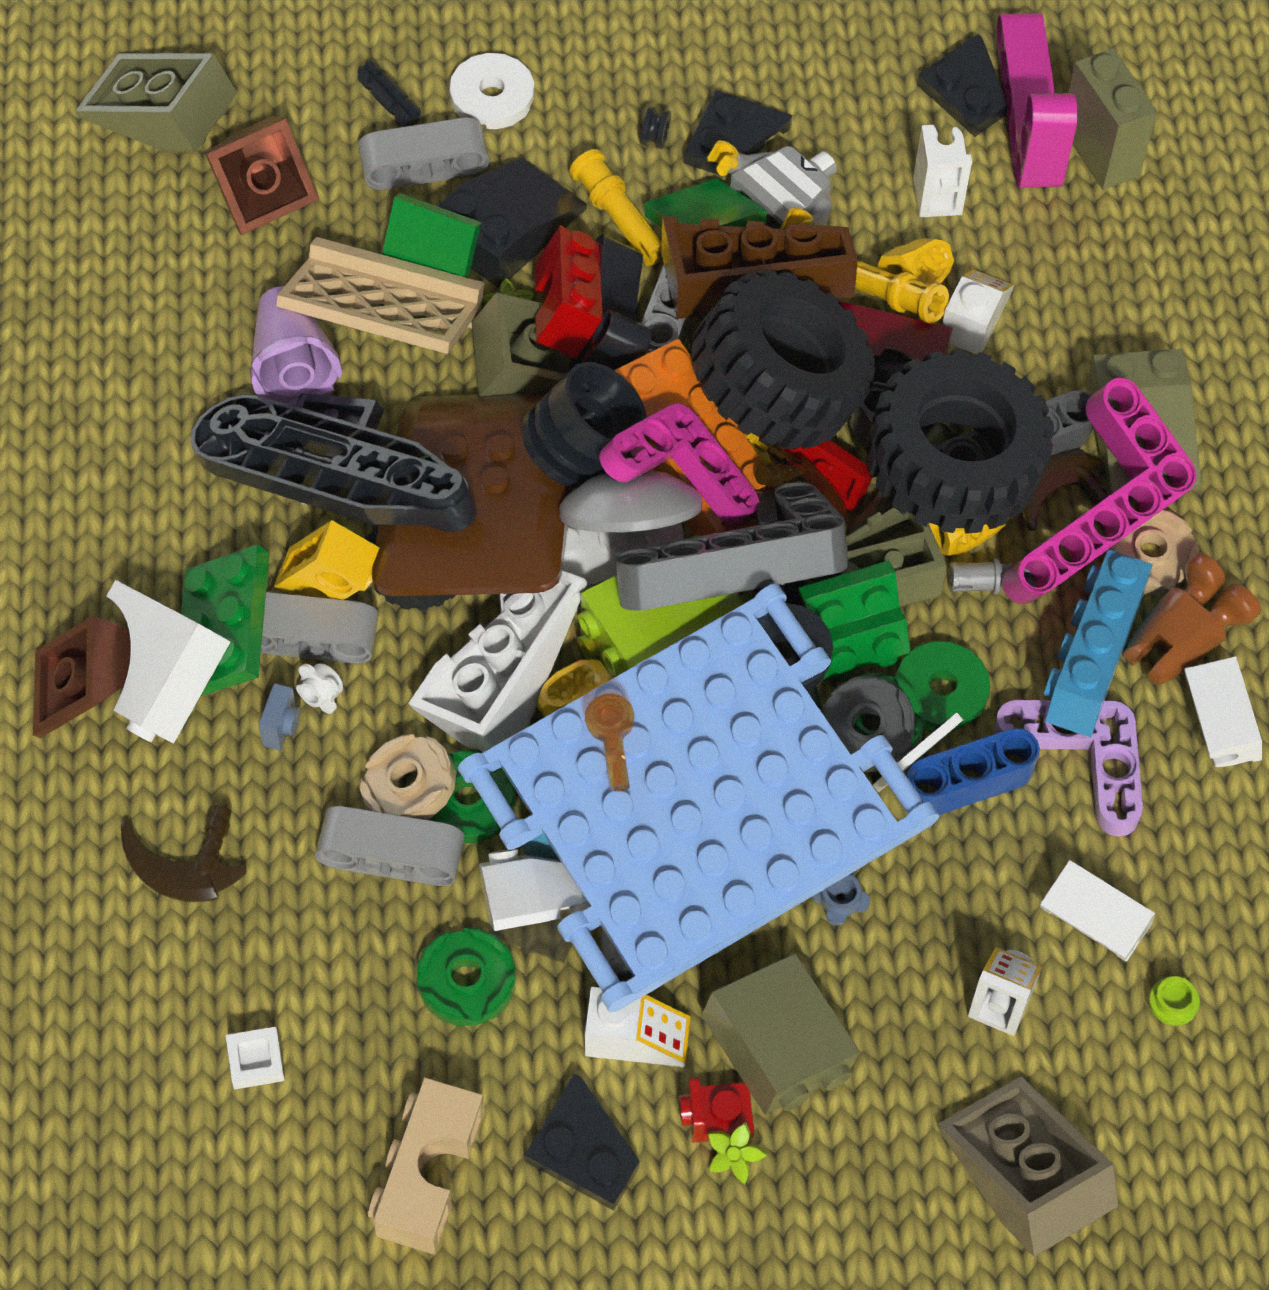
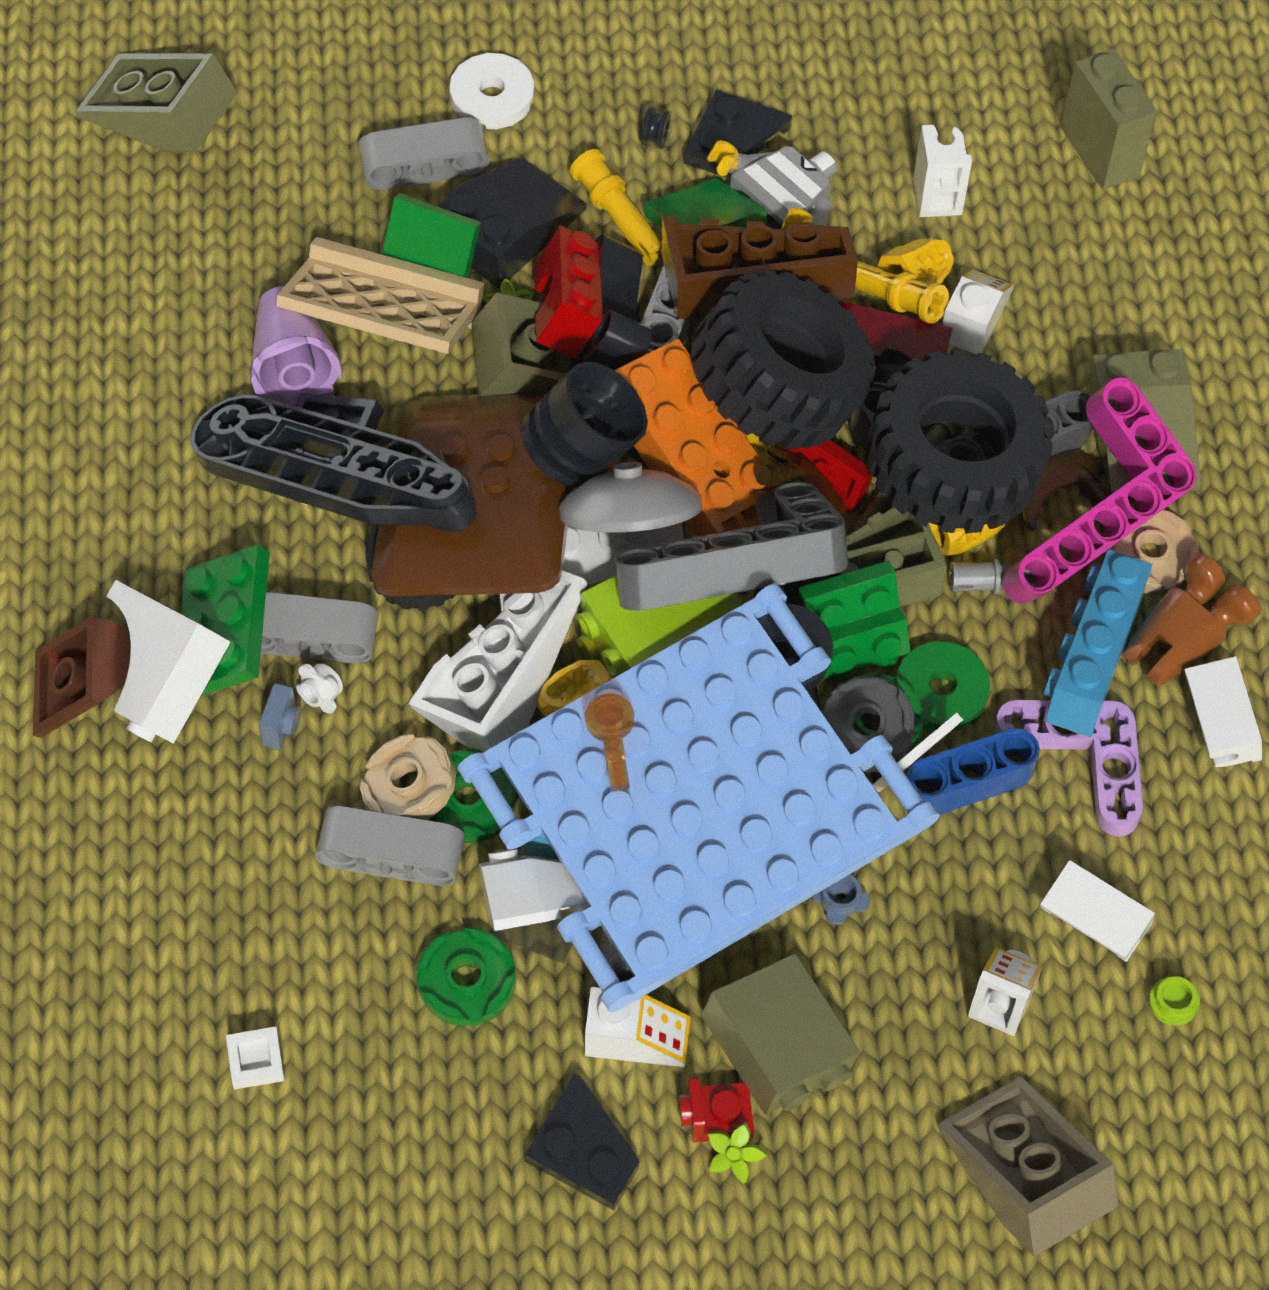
dark brown piece [121,805,247,902] -> none
copper slope [205,116,319,235] -> none
yellow brick [274,520,379,600] -> none
black axle [357,60,422,127] -> none
tan arch [368,1078,485,1255] -> none
dark pink beam [599,403,759,526] -> none
black wing [917,34,1008,137] -> none
dark pink beam [996,13,1077,188] -> none

